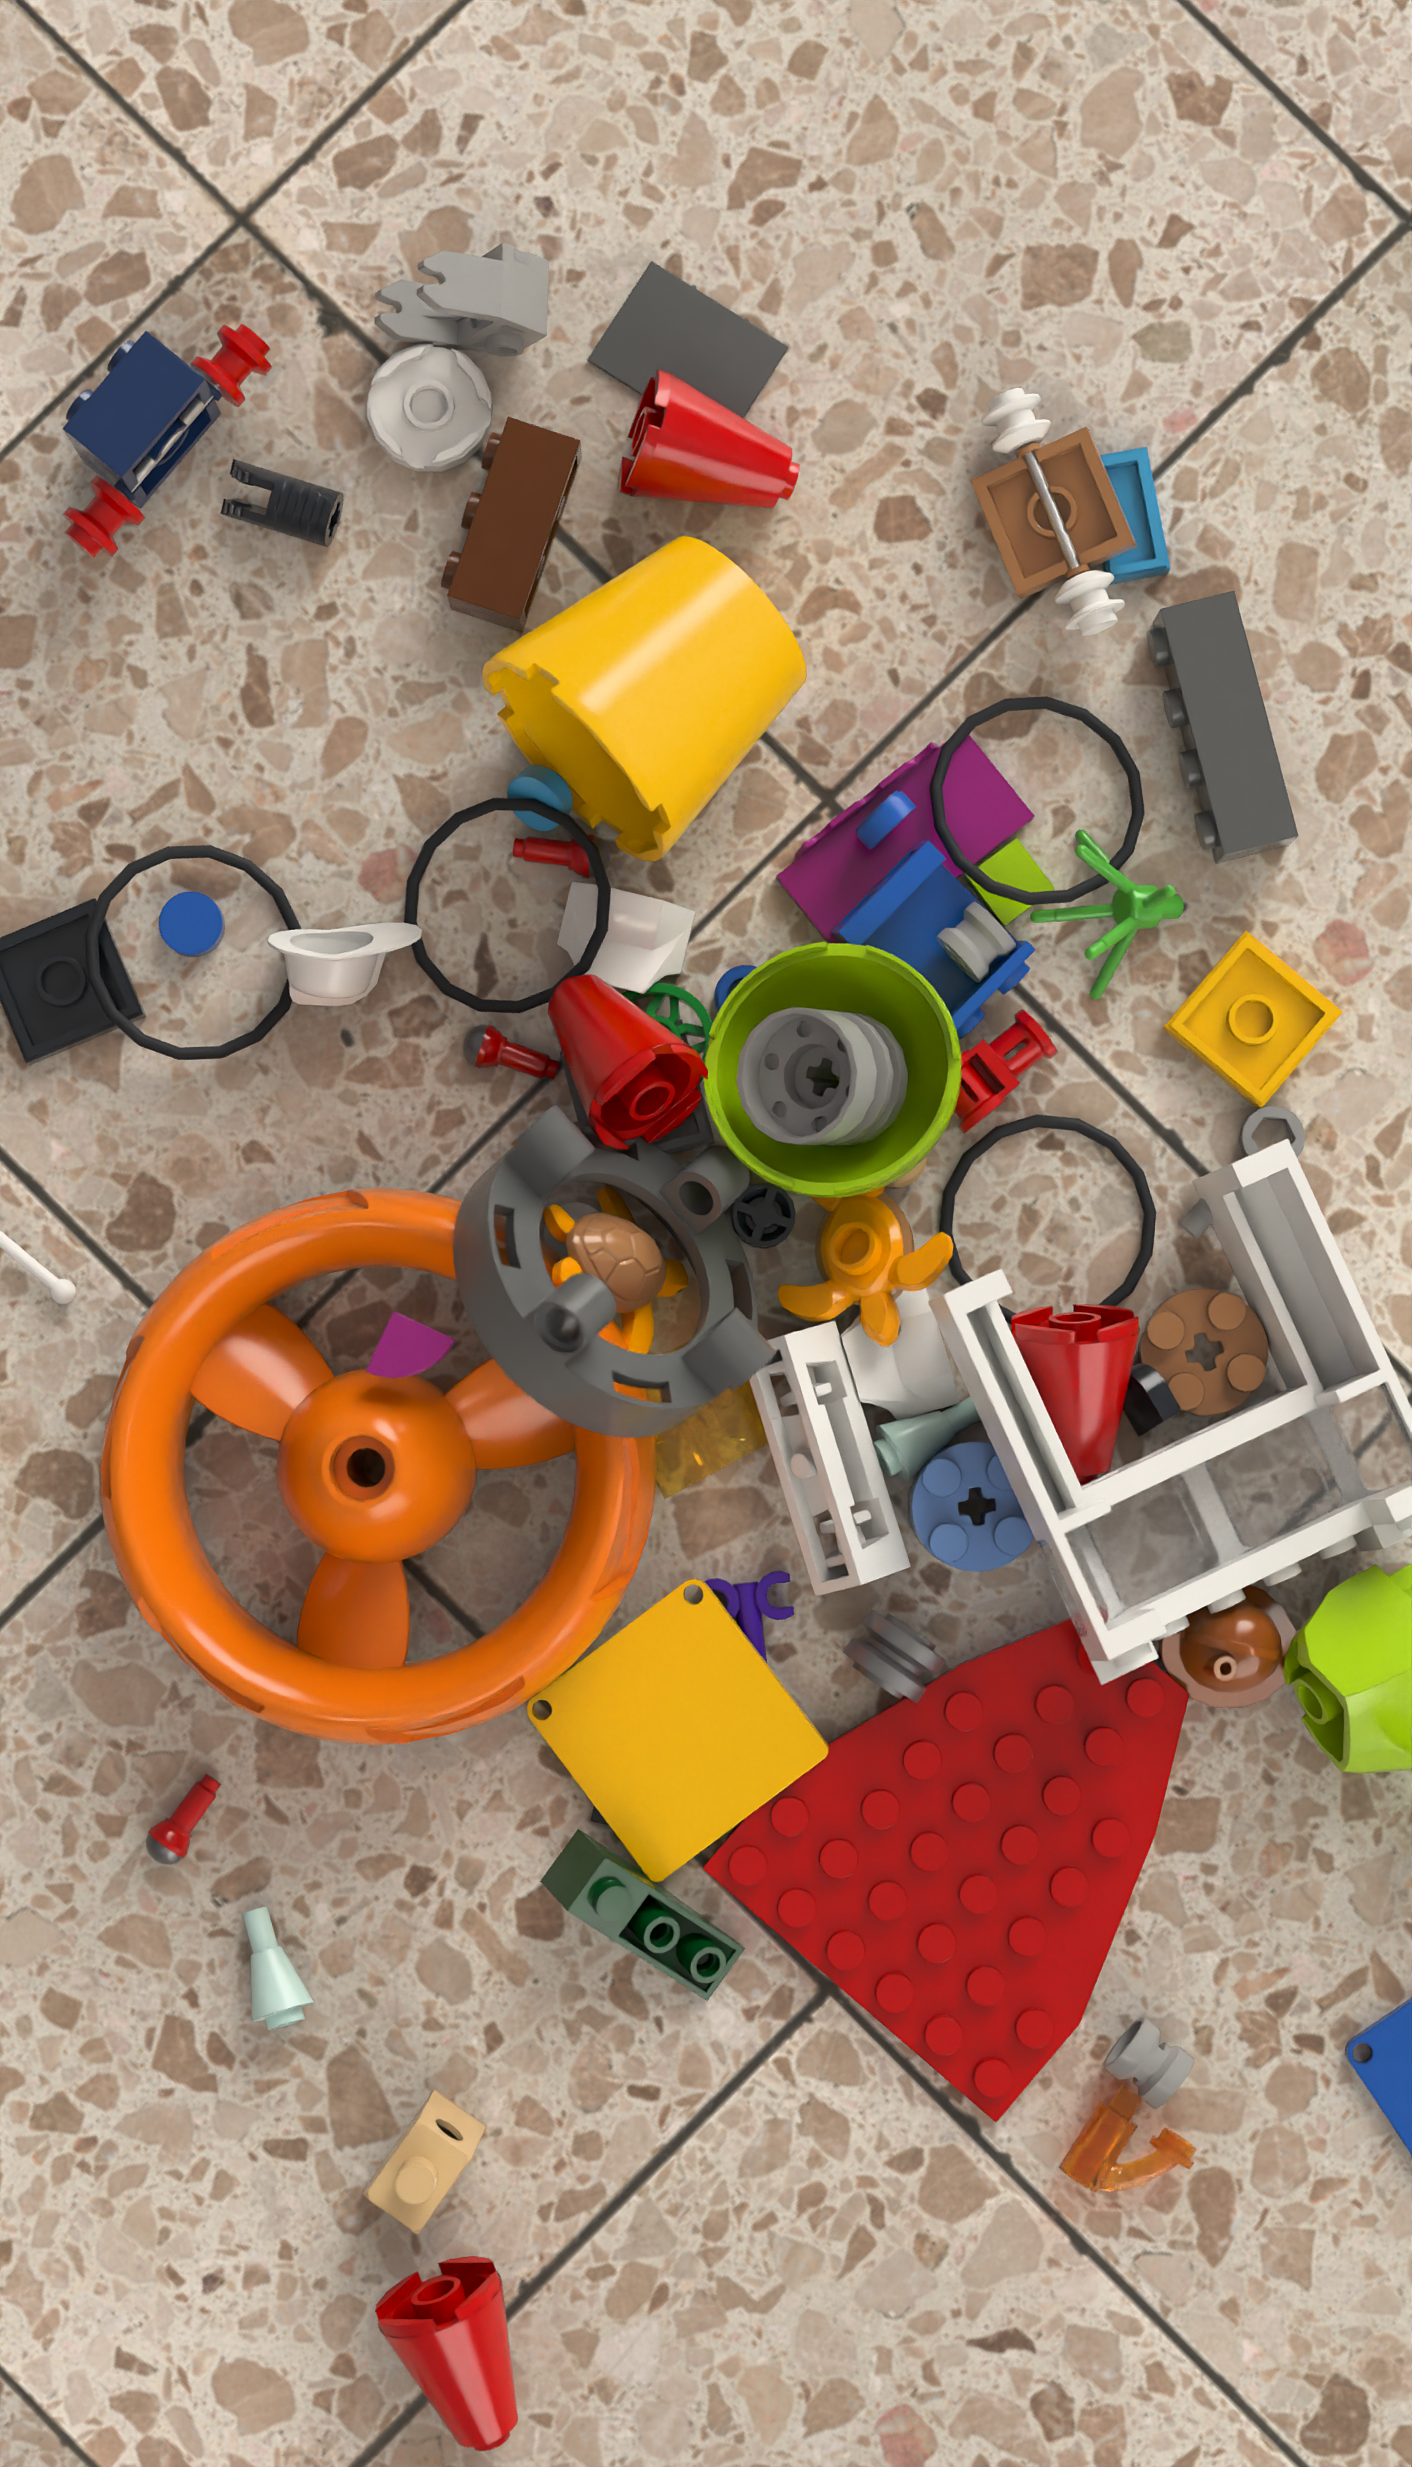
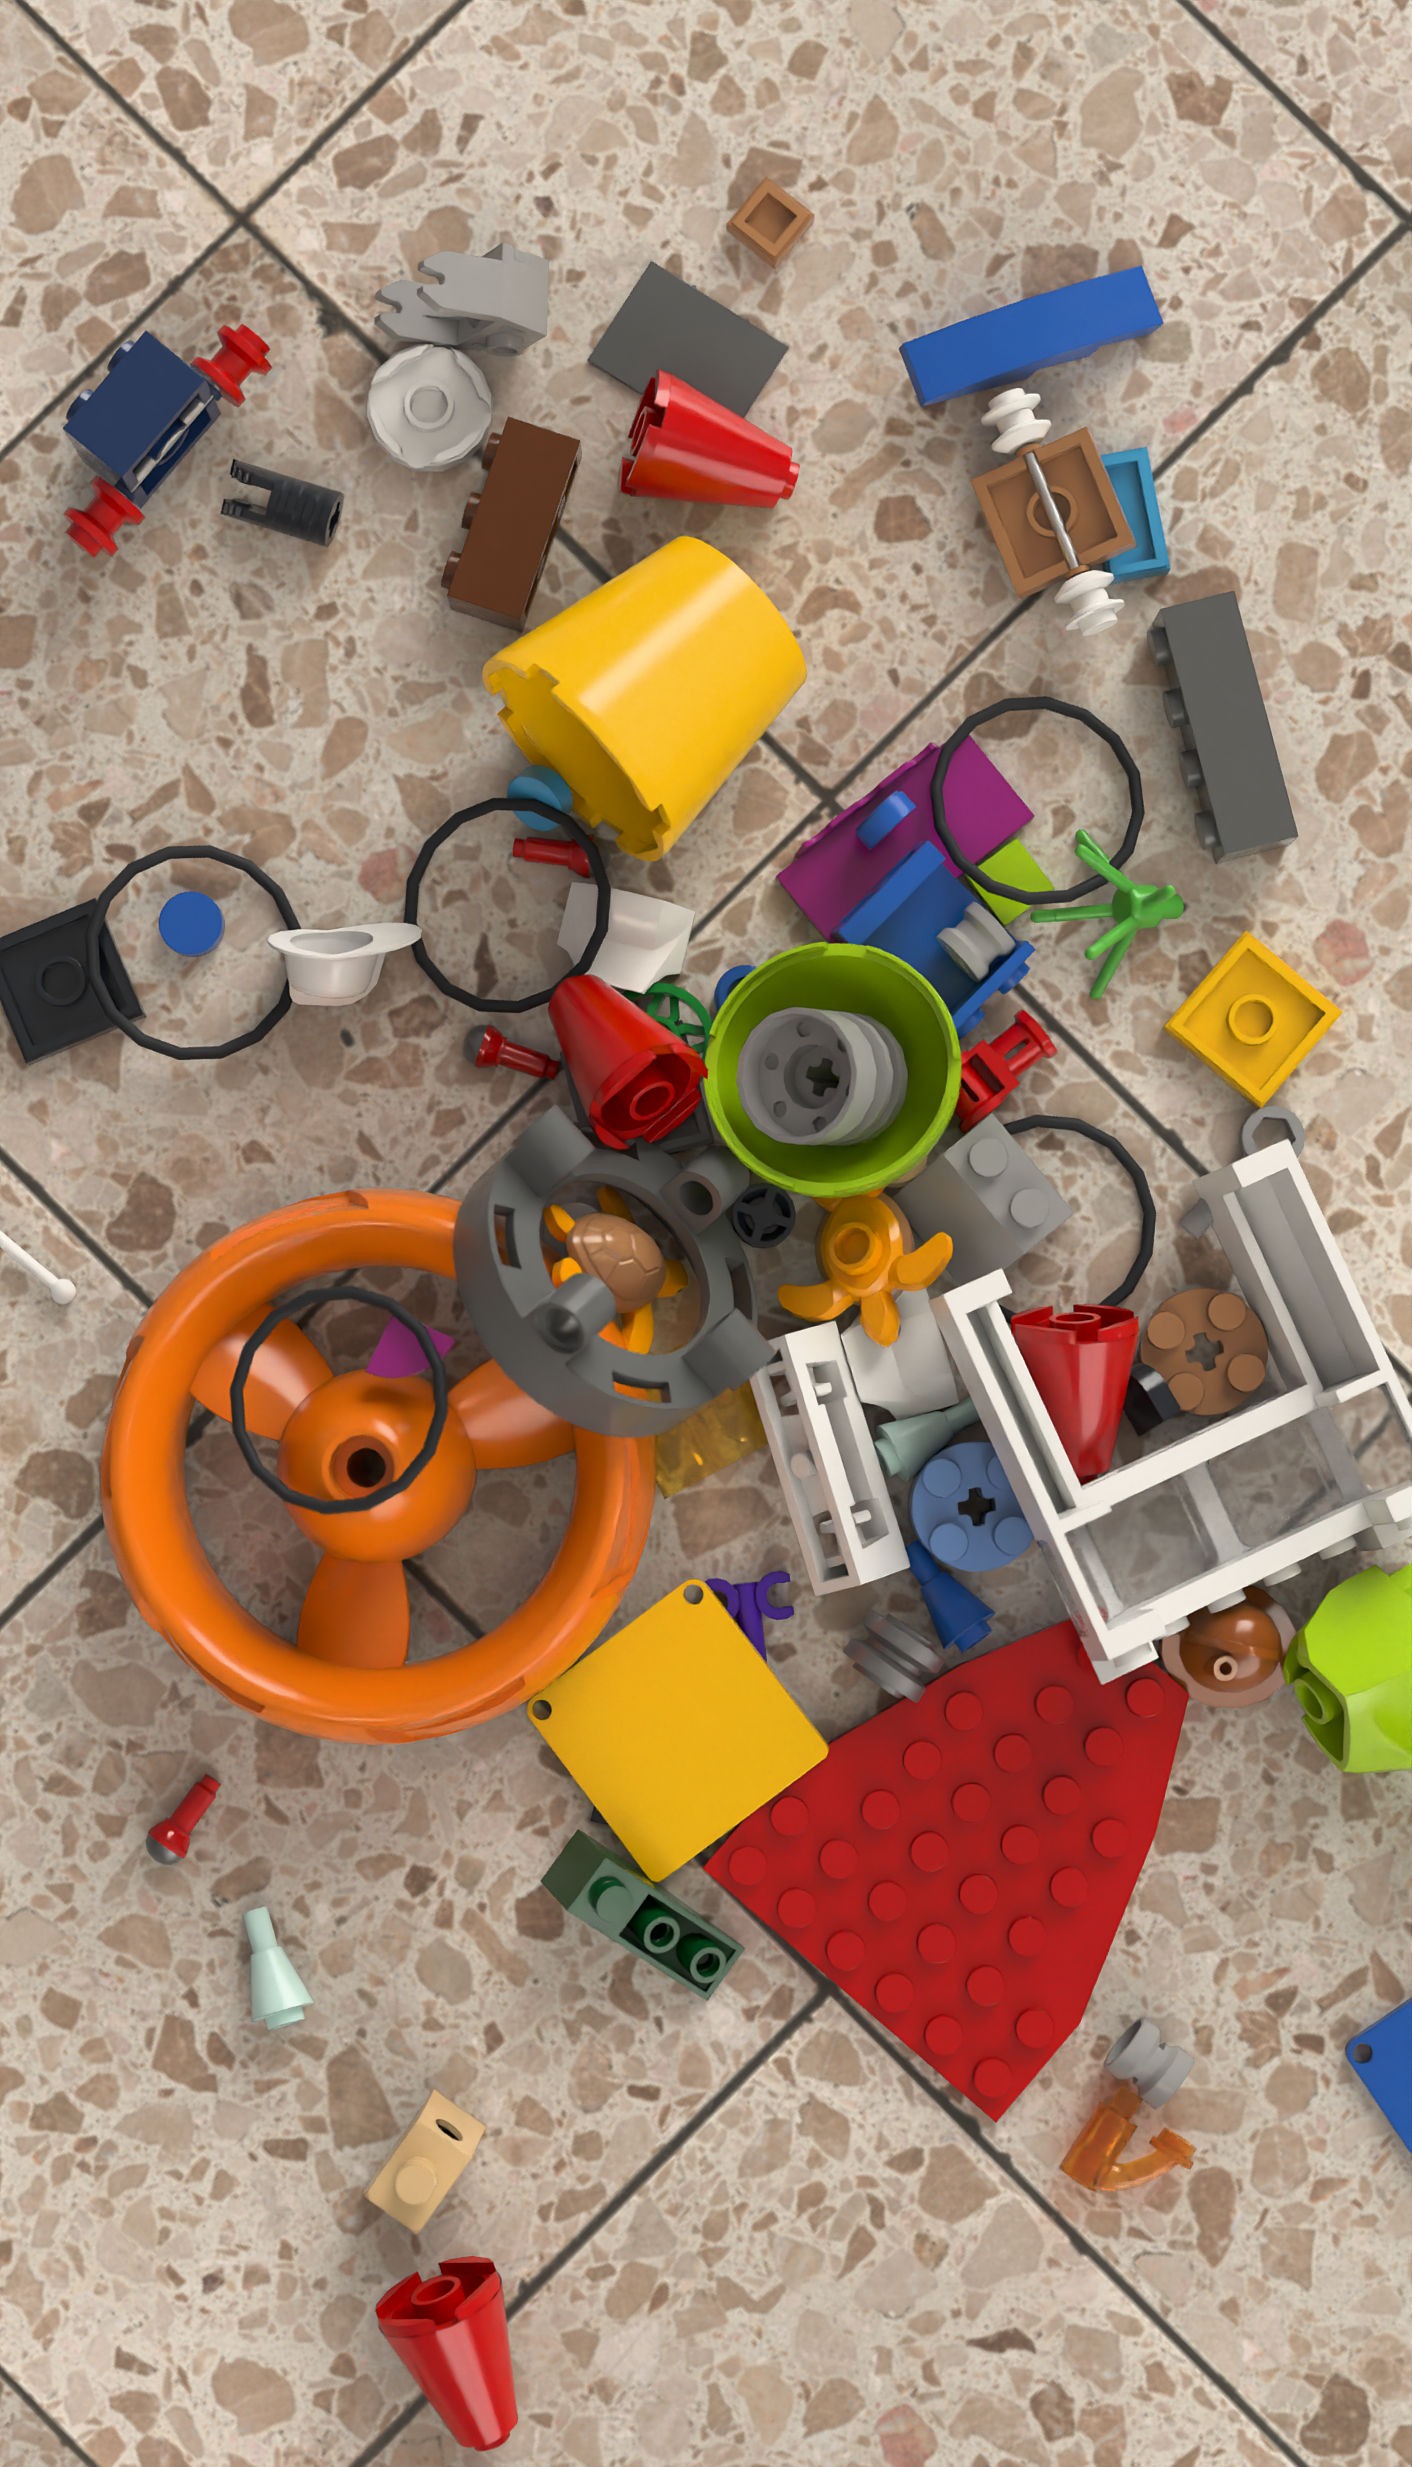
none -> black piece [230,1285,448,1515]
none -> medium nougat tile [726,176,815,269]
none -> light grey slope [892,1113,1074,1286]
none -> blue slope [899,265,1164,407]
none -> blue cone [905,1540,996,1653]

